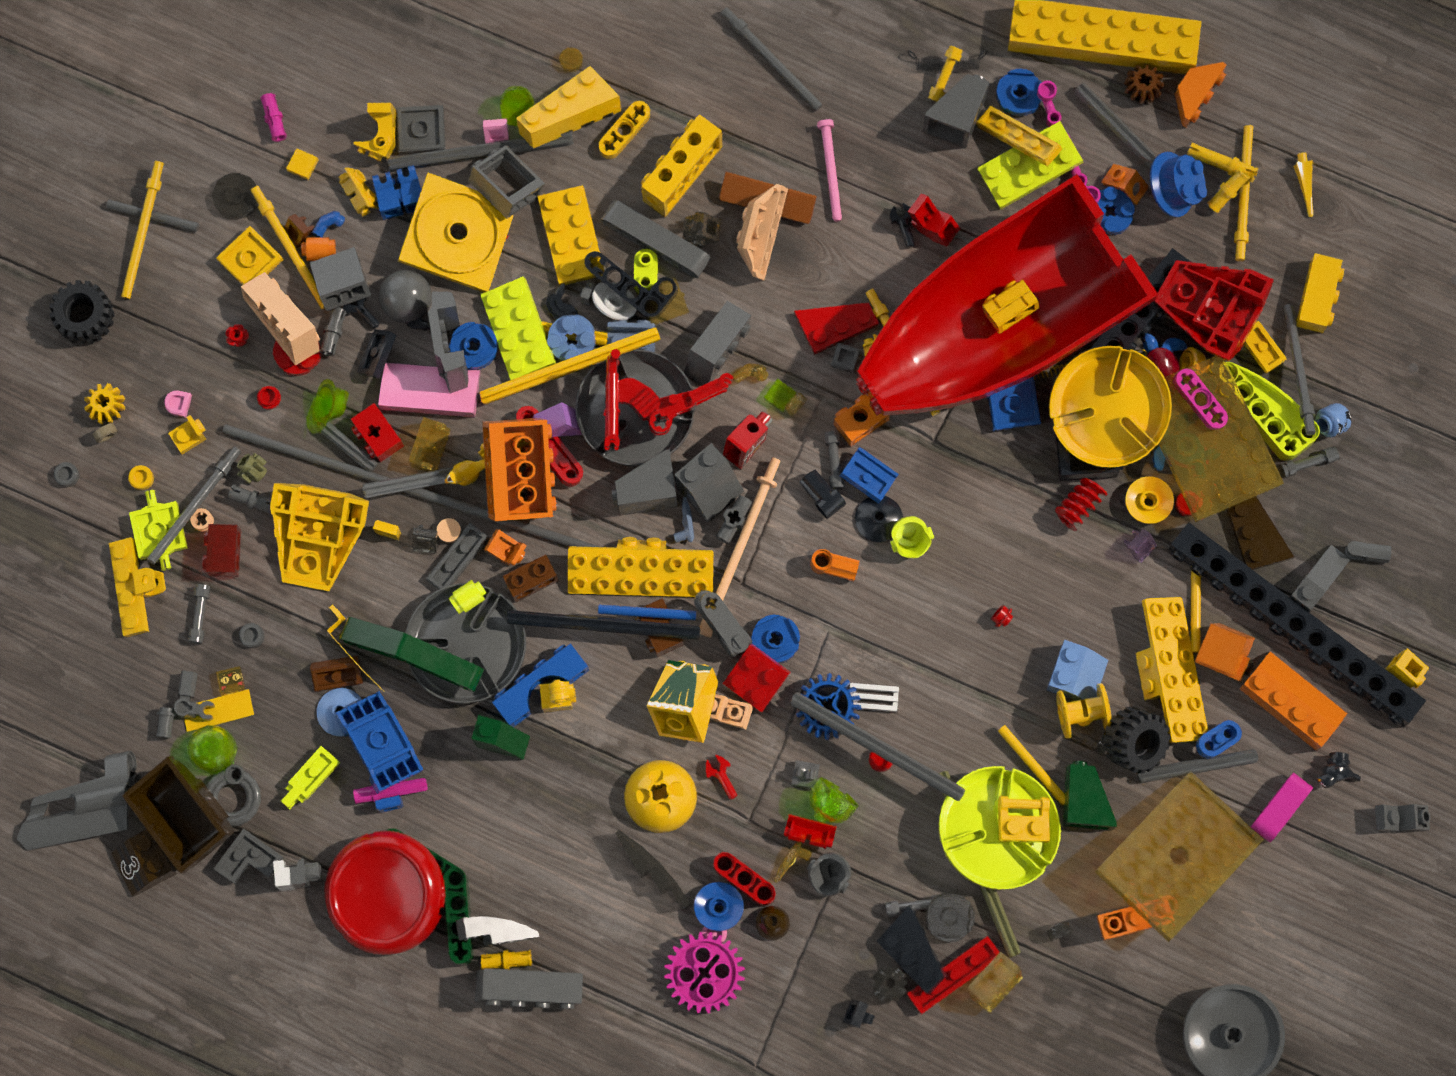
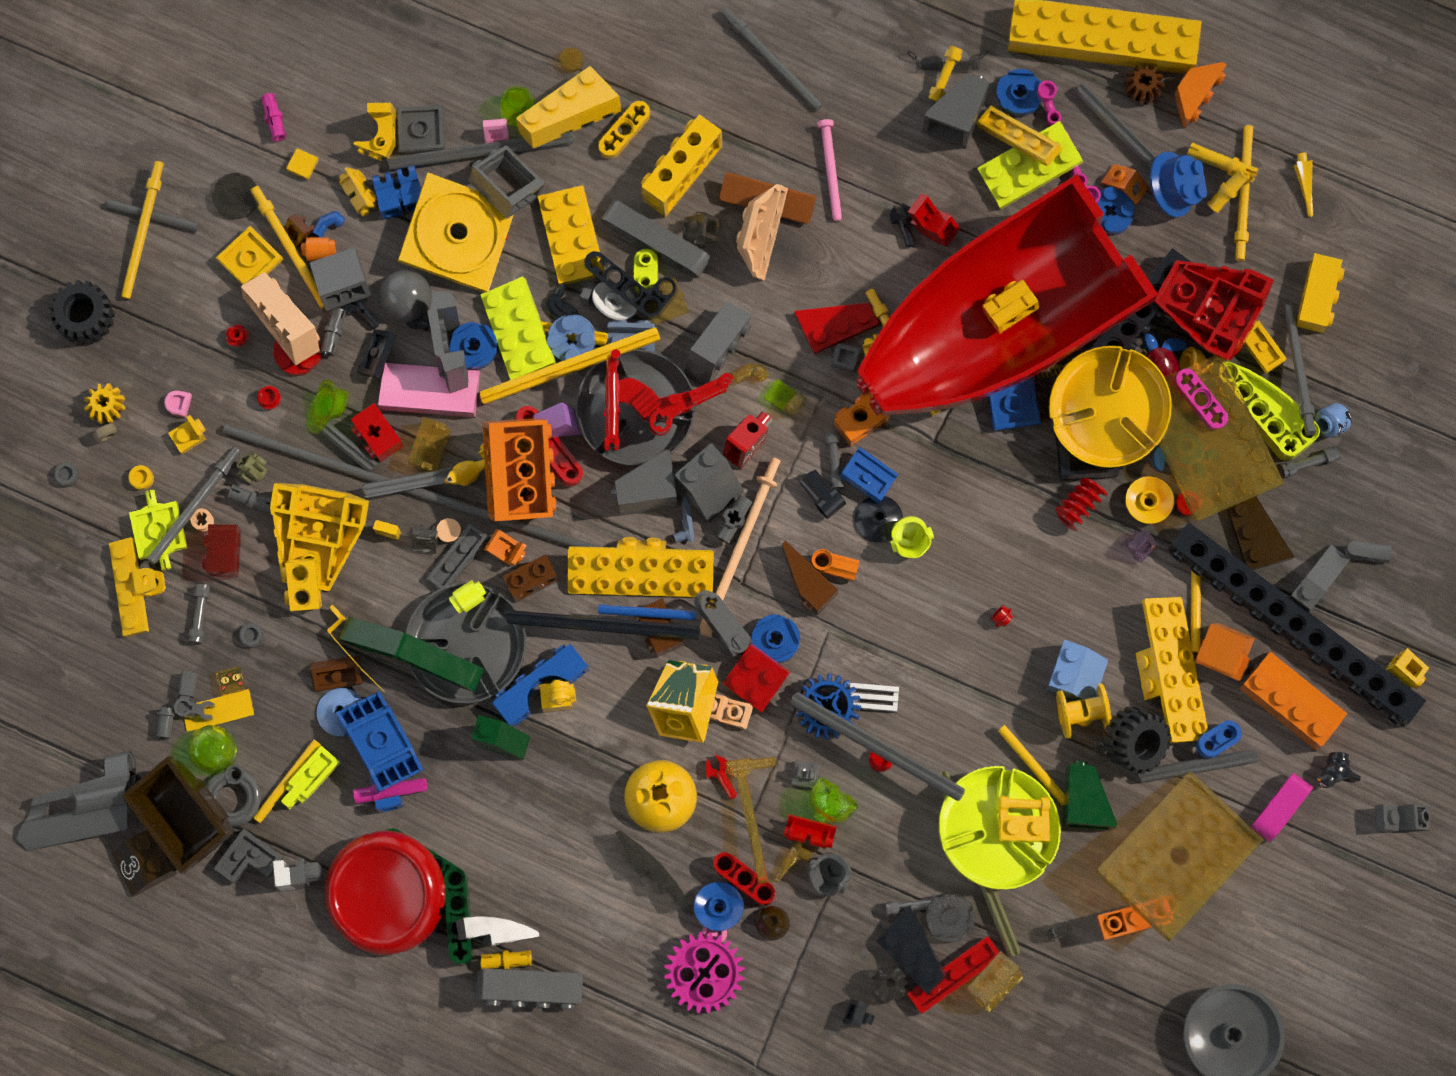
none -> yellow bar [253,739,321,823]
none -> yellow brick [282,558,322,611]
none -> clear yellow bar [726,757,776,884]
none -> reddish brown slope [782,540,838,615]

